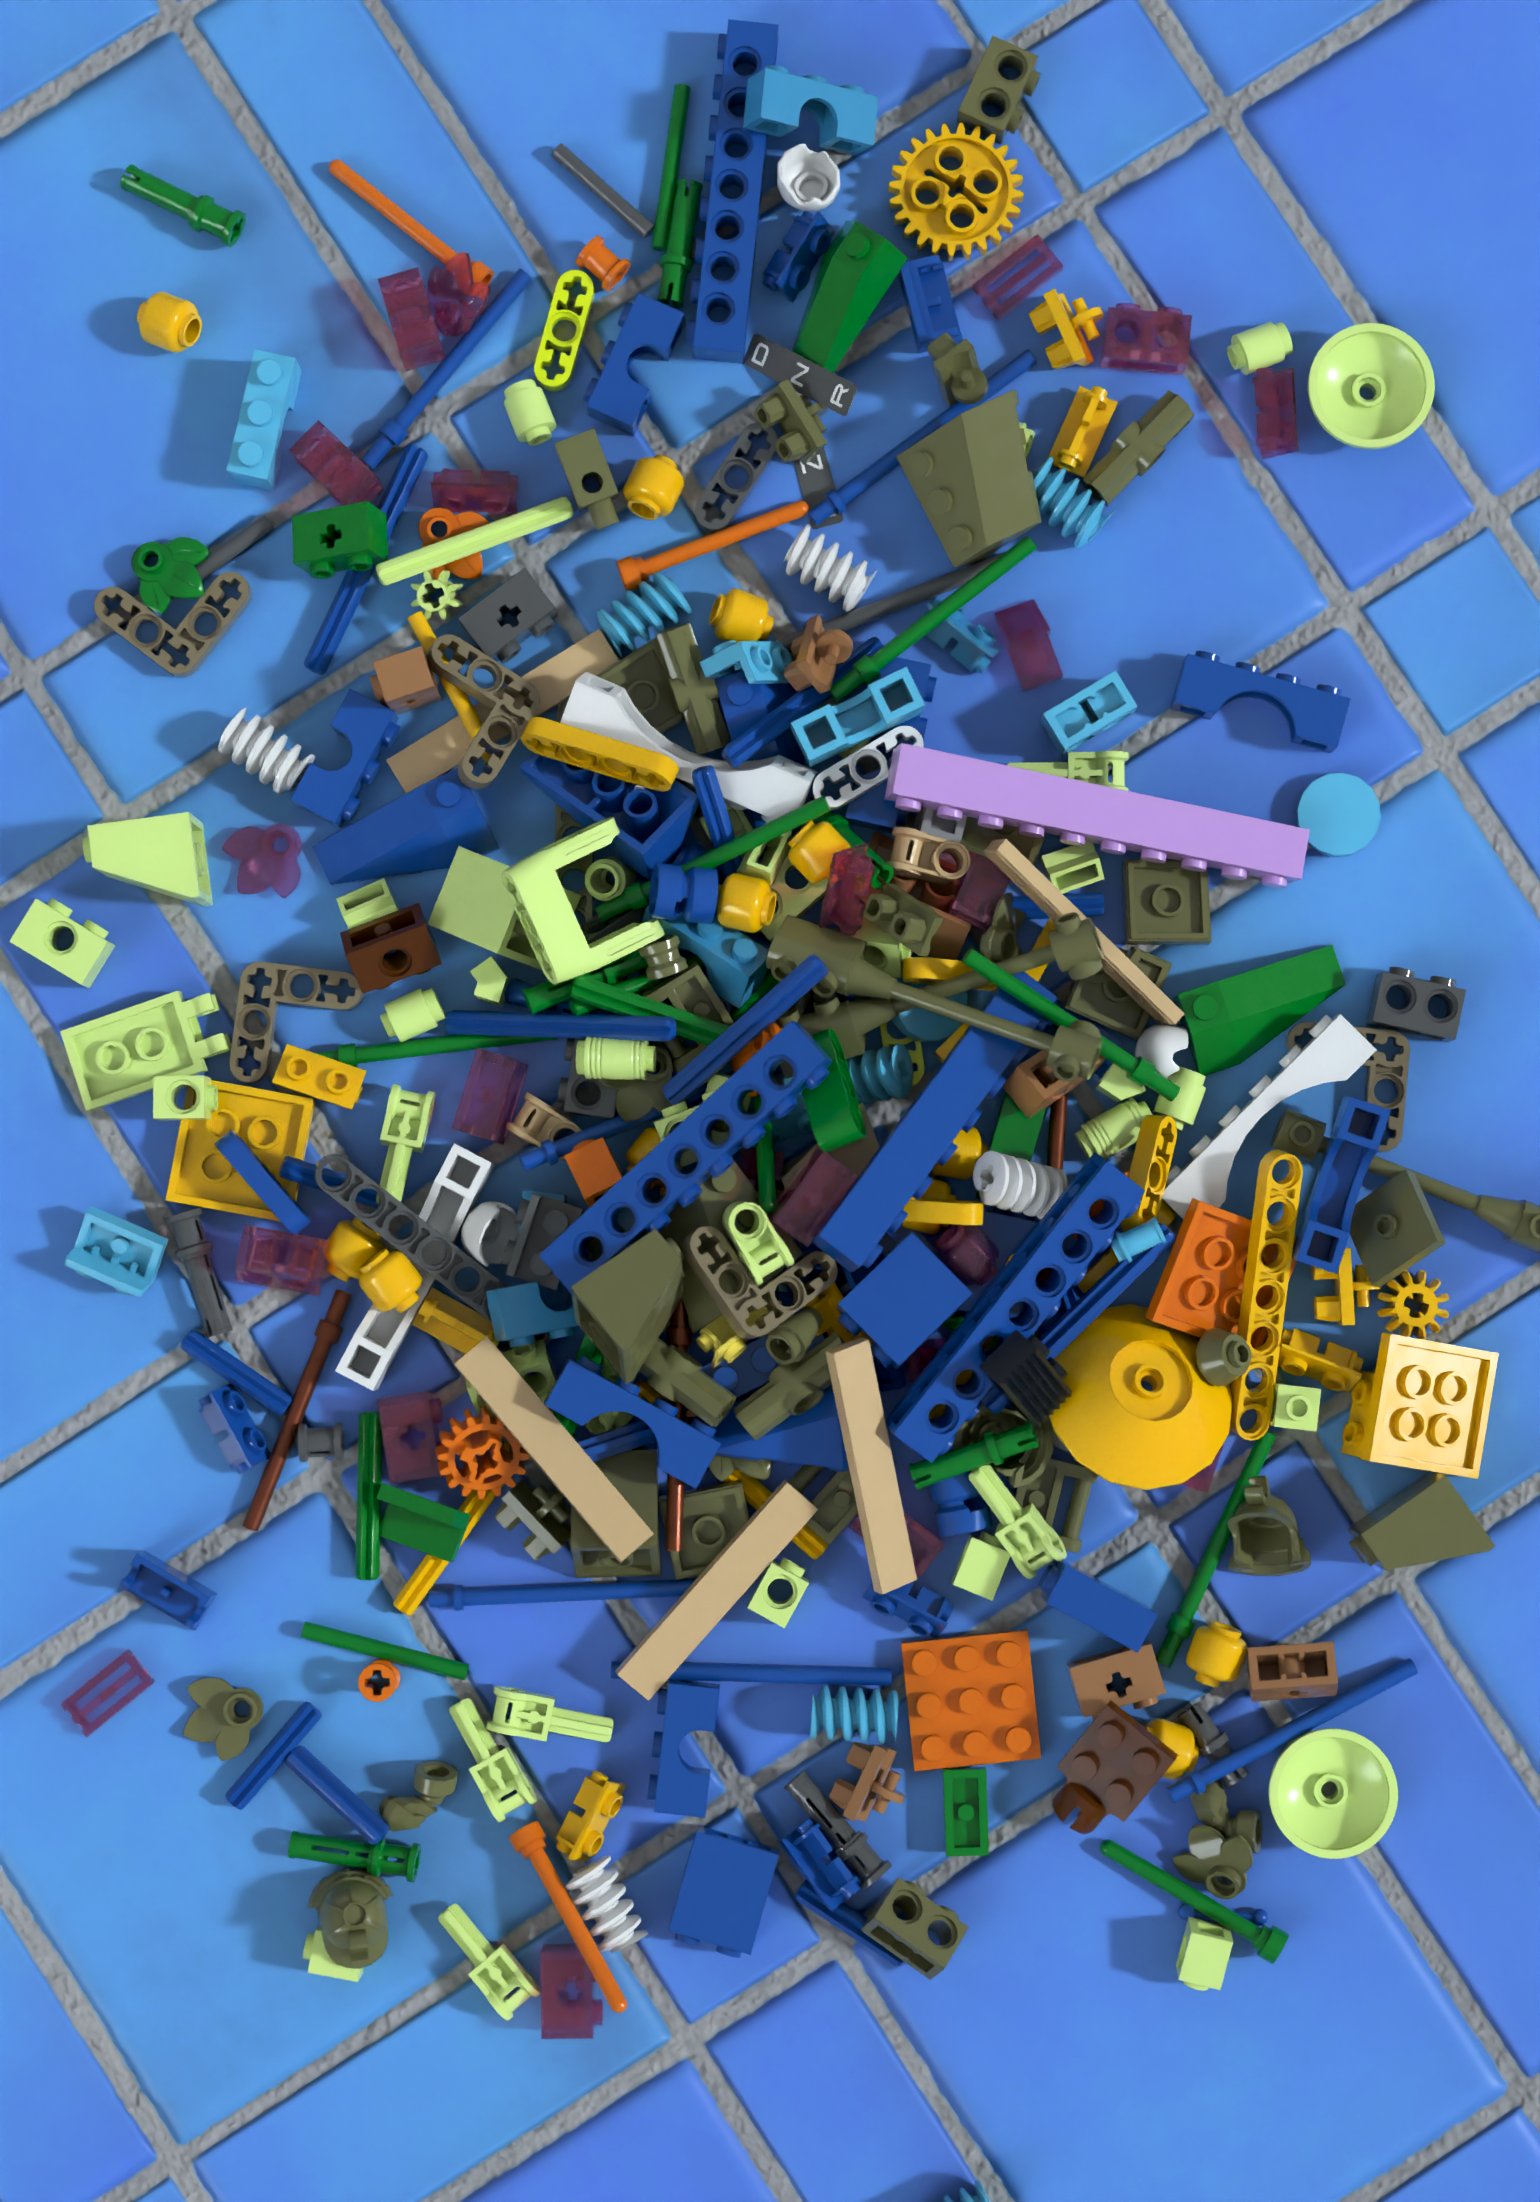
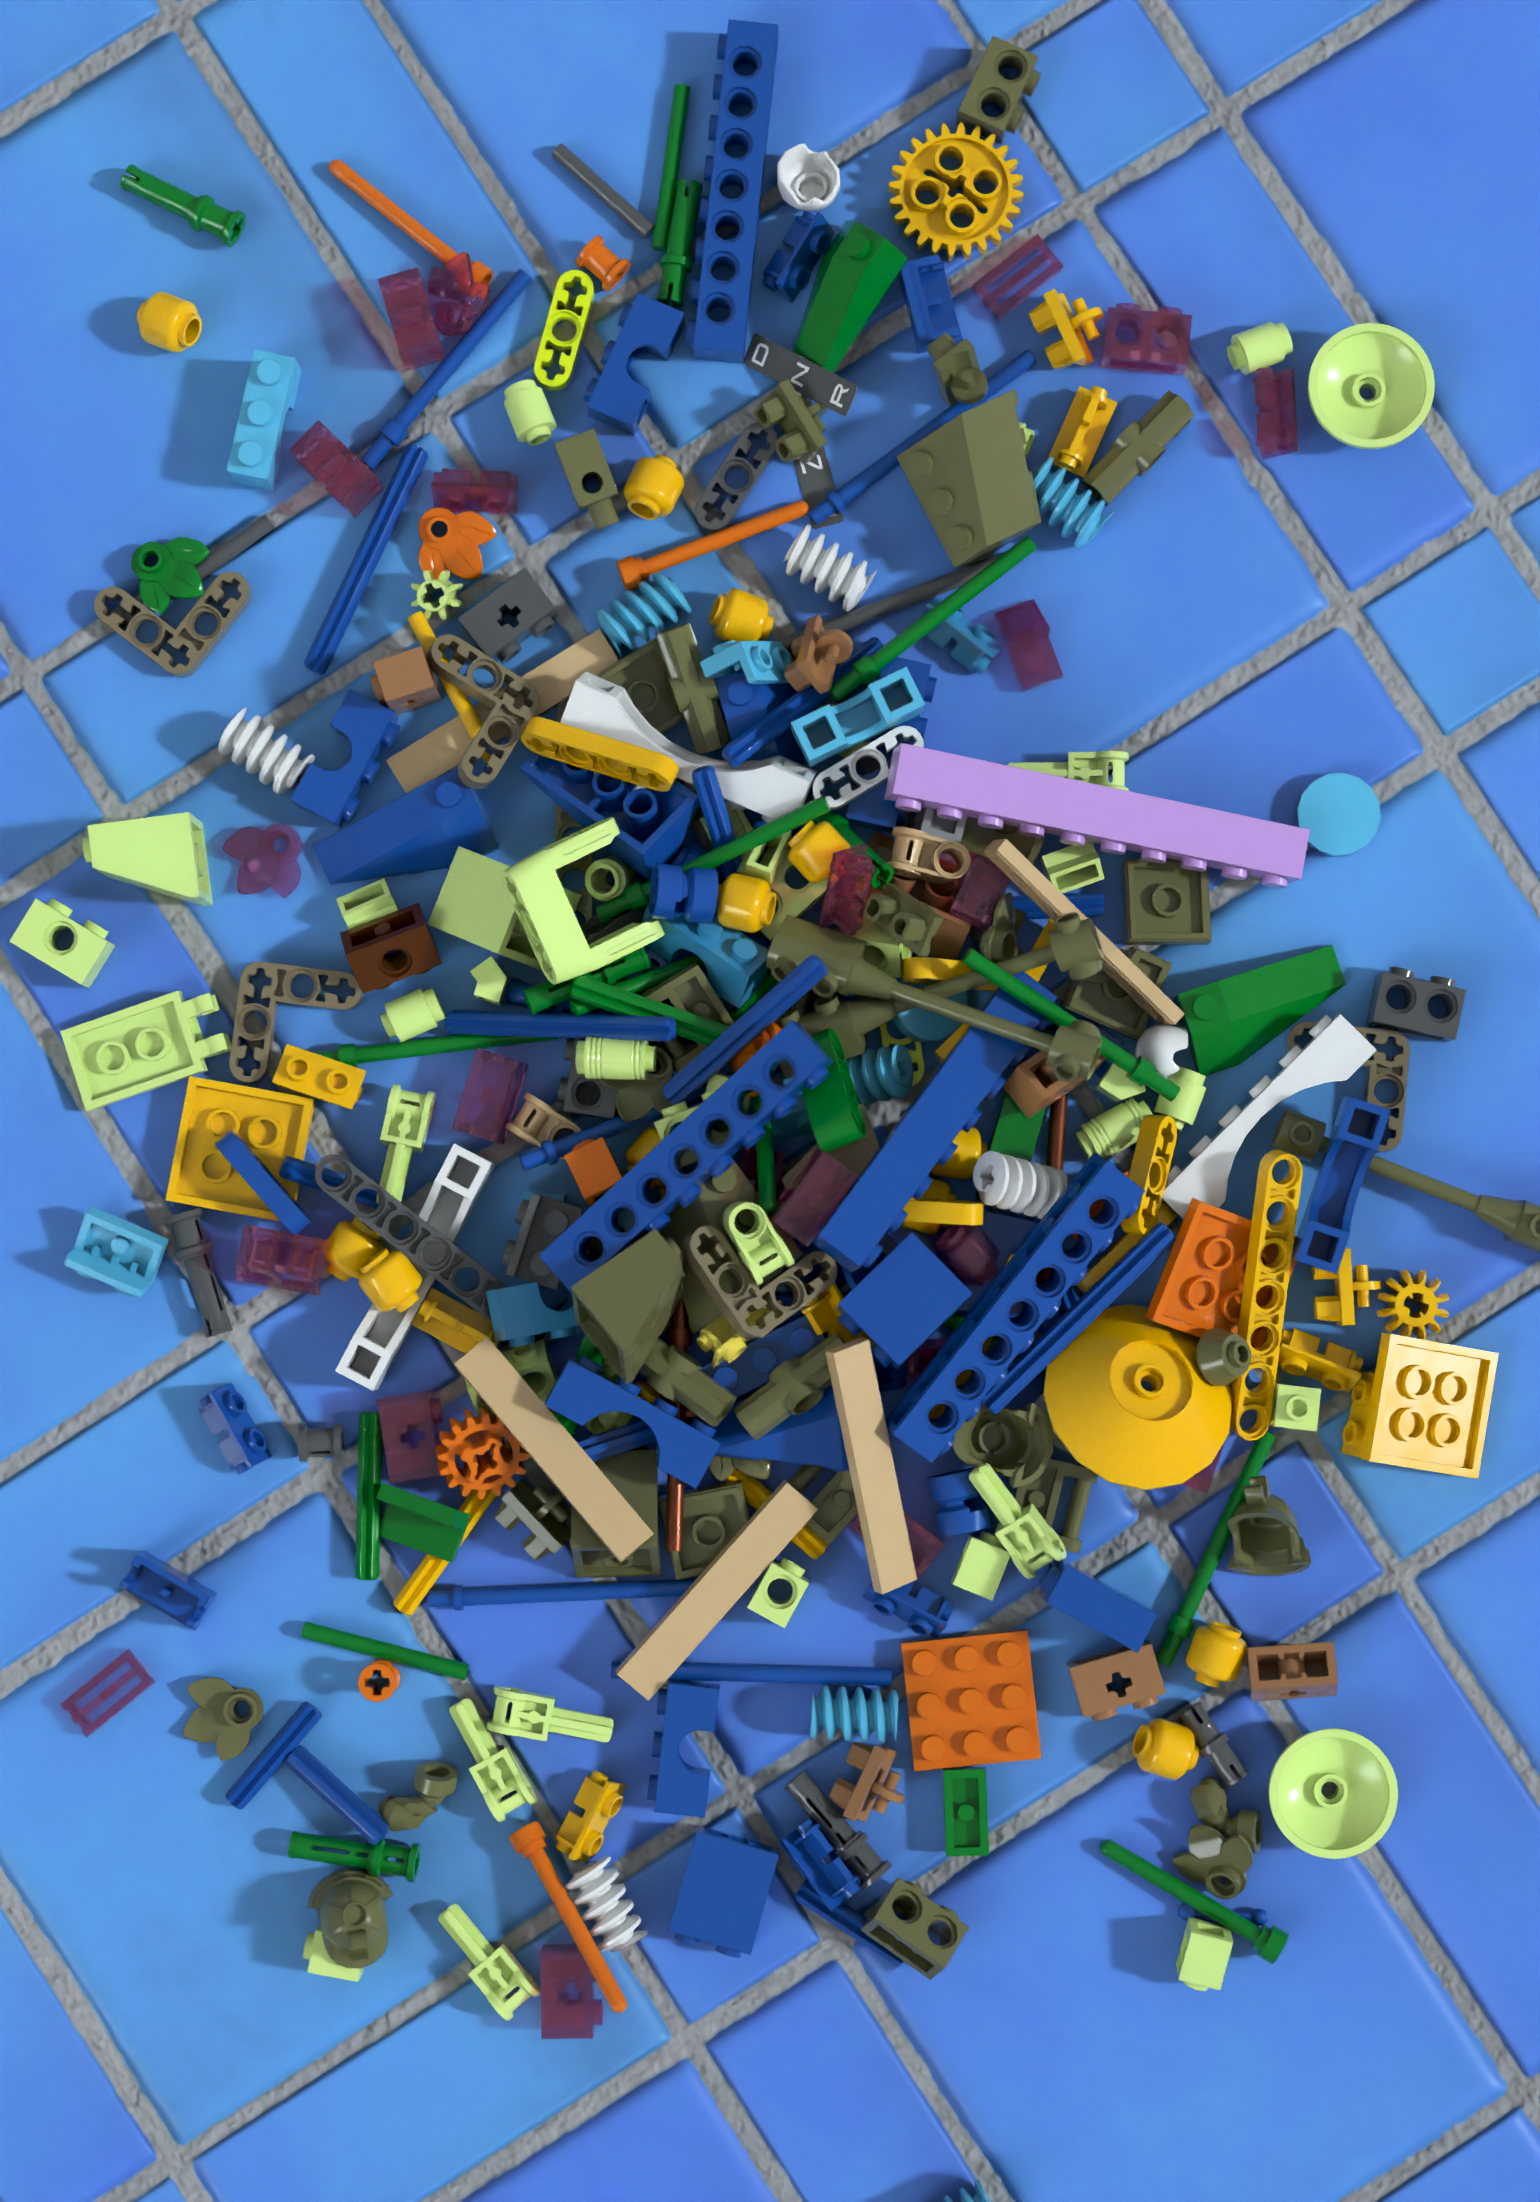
yellowish green brick [153,1075,218,1121] -> none
blue axle [180,1330,293,1415] -> none
copper bar [242,1289,352,1531] -> none
green brick [292,501,388,579] -> none
yellowish green axle [375,497,574,585] -> none
white hair [461,1201,519,1267] -> none
olive wheel [638,934,688,980] -> none
dark azure arch [743,65,879,156] -> none
olive cone [766,1307,823,1364] -> none
green pin [909,1422,1039,1490] -> none
black brick [978,1330,1072,1428] -> none
medium azure brick [1040,670,1138,757] -> none
reddish brown plate [1052,1700,1178,1834] -> none
medium azure pin [1110,1217,1167,1262] -> none
blue bar [1165,1658,1418,1803] -> none
blue arch [1170,651,1351,753] -> none
olive slope [1348,1471,1495,1570] -> none
olive plate [1350,1169,1446,1287] -> none

